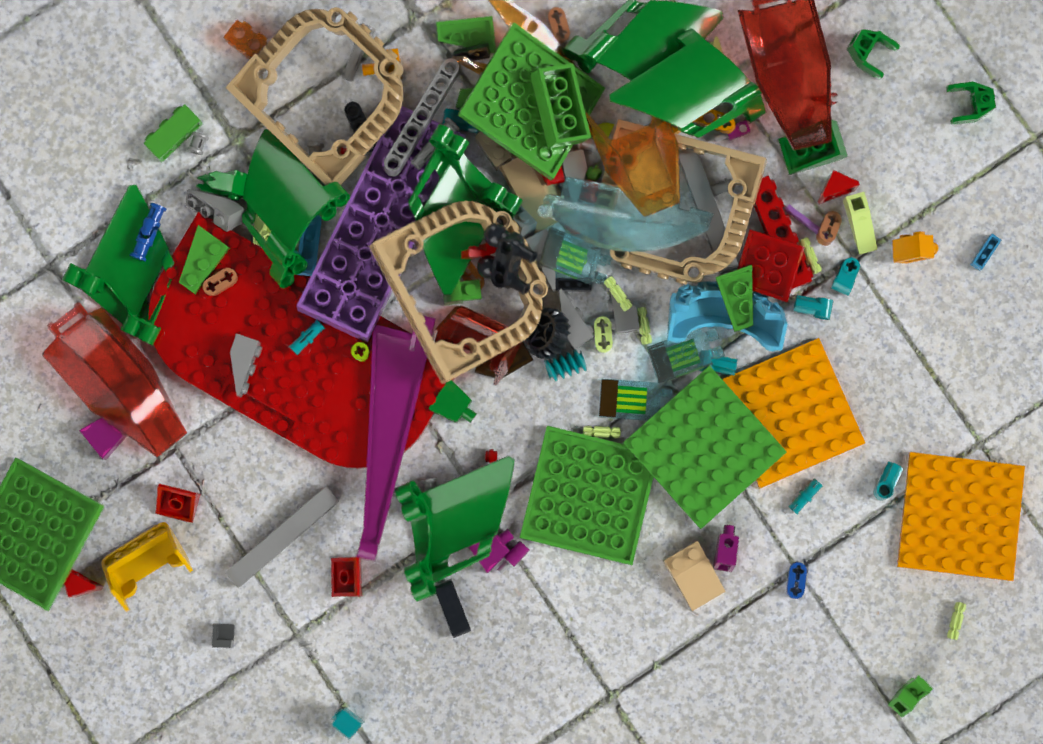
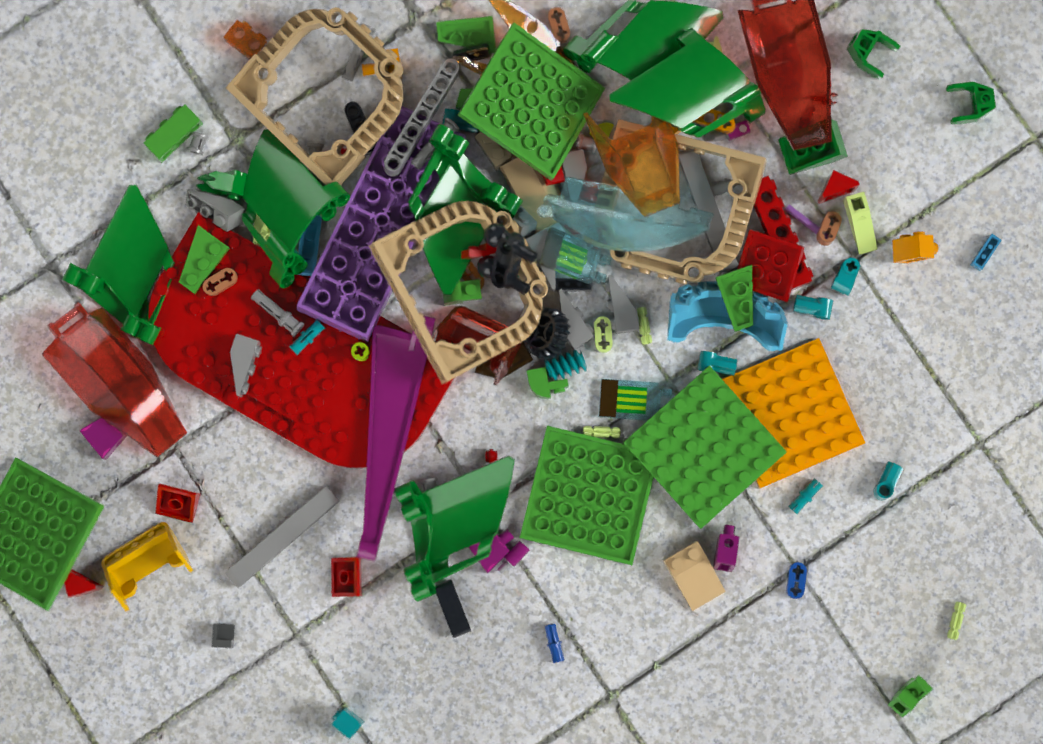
blue piece [130,203,167,262] -> none
green torso [428,380,477,423] -> none
bright green brick [530,63,591,149] -> none
bright green plate [586,165,602,182] -> none
yellowish green axle [604,276,632,311] -> none
clear light blue tile [647,328,725,384] -> none
yellowish green axle [799,238,822,274] -> none
light orange plate [897,452,1025,581] -> none
none -> light grey pin [251,289,304,337]
none -> bright green brick [527,367,569,399]
none -> blue axle [545,623,565,663]

